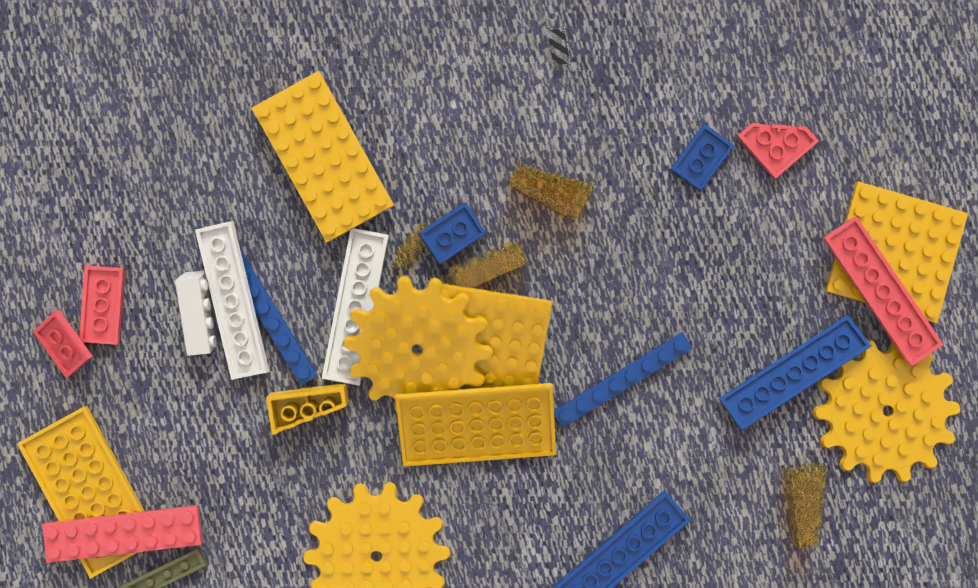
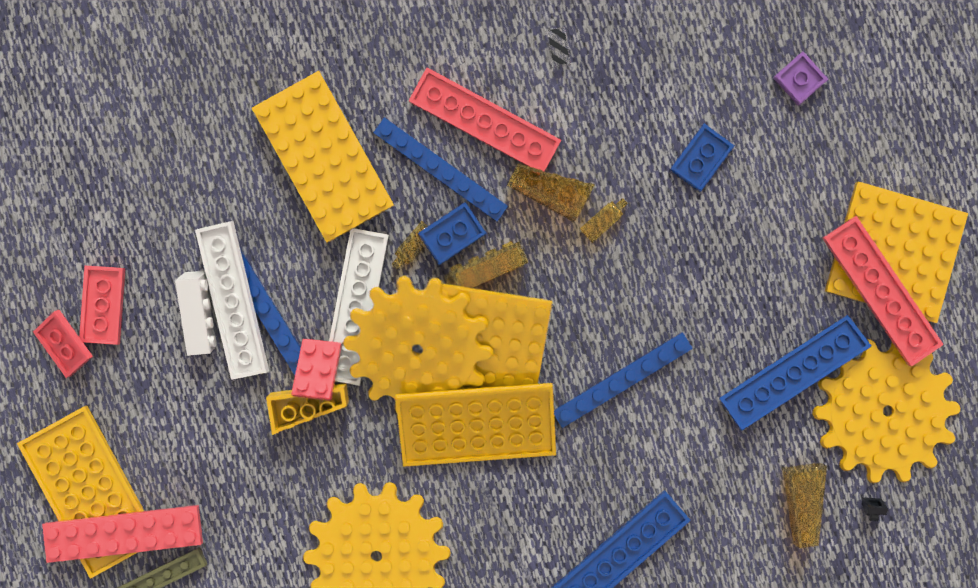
coral plate [736,123,819,179] -> none
none -> coral plate [291,339,342,401]
none -> blue plate [373,117,508,222]
none -> coral plate [409,68,561,174]
none -> clear yellow hinge [580,198,628,243]
none -> medium lavender plate [773,51,828,106]
none -> black tile [862,497,888,521]

